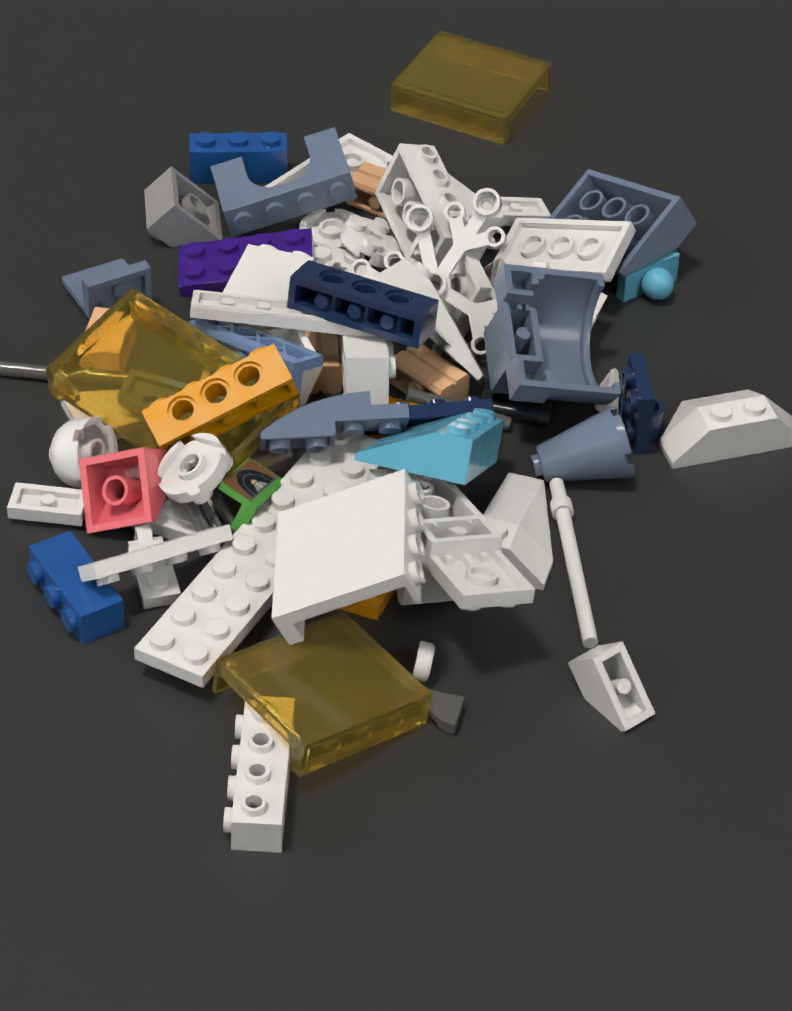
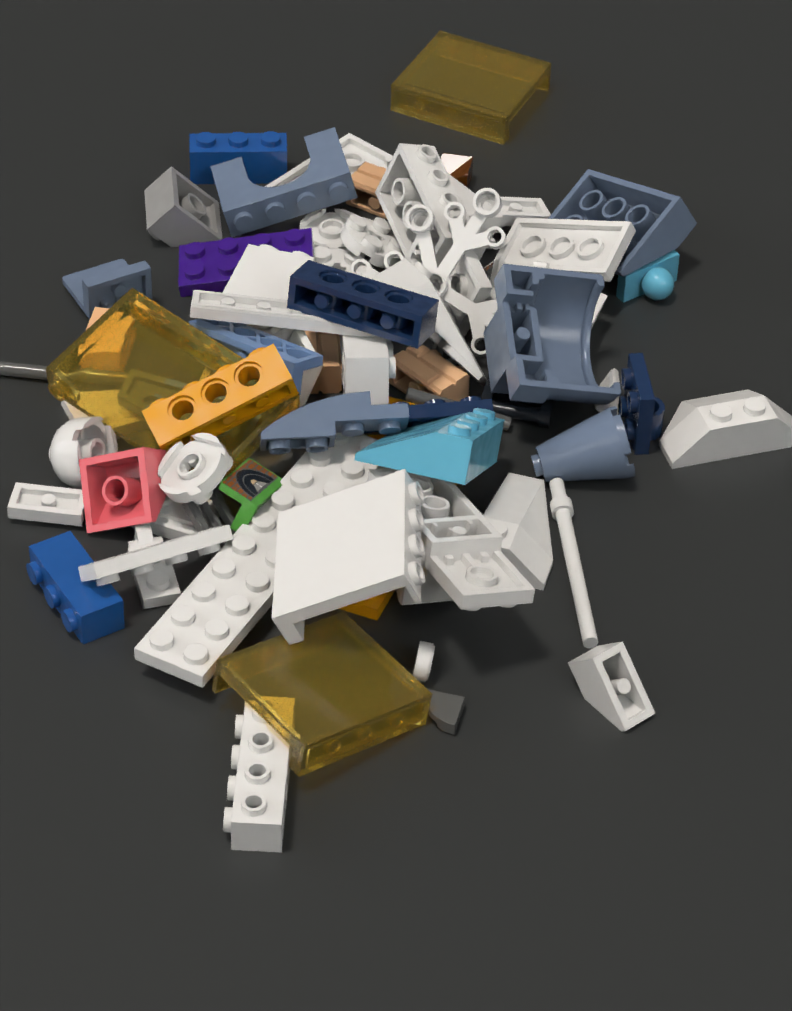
none -> slope [441,153,473,188]

